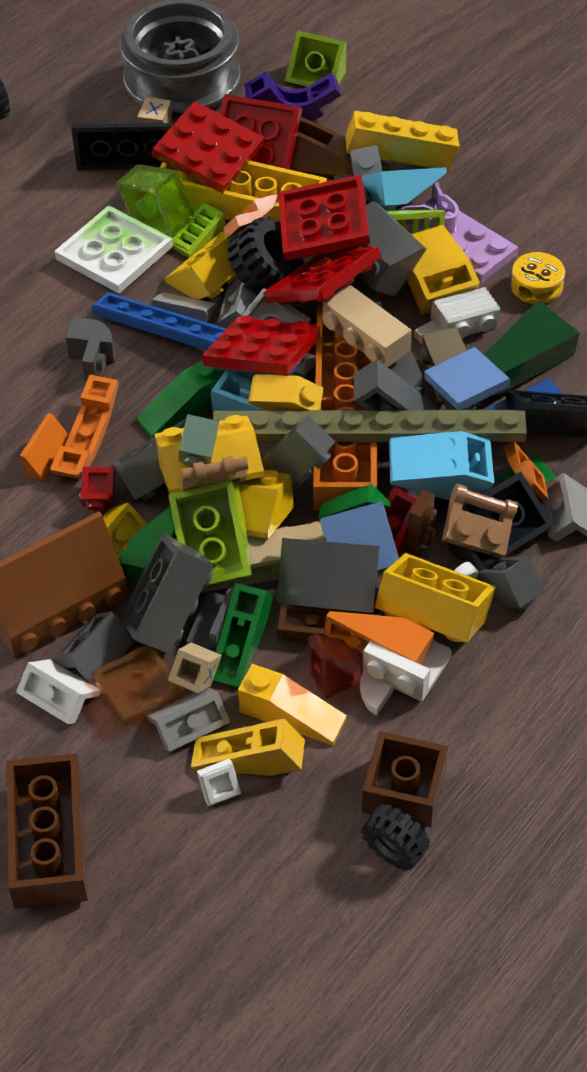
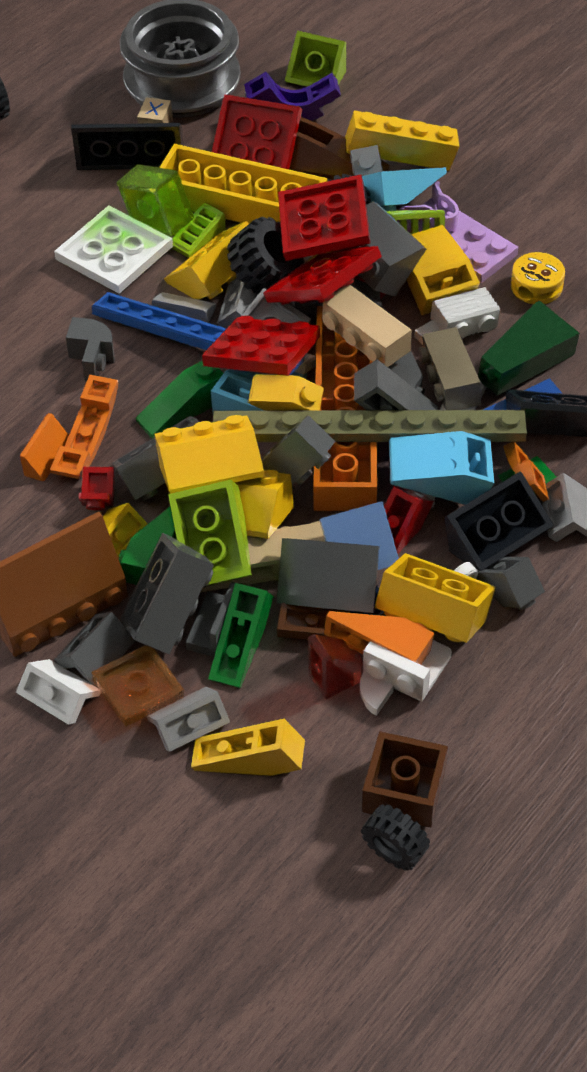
reddish brown brick [6,754,88,909] -> none
red plate [152,101,265,193] -> none
tan brick [168,642,222,693] -> none
sand green brick [178,414,219,467] -> none
medium nougat plate [179,456,248,491] -> none
white tile [197,759,241,806] -> none
slope [223,194,279,238] -> none
yellow slope [238,664,346,746] -> none
green slope [318,484,391,519] -> none
reddish brown plate [407,490,437,557] -> none
medium blue tile [424,347,510,410] -> none
medium nougat plate [442,484,518,558] -> none

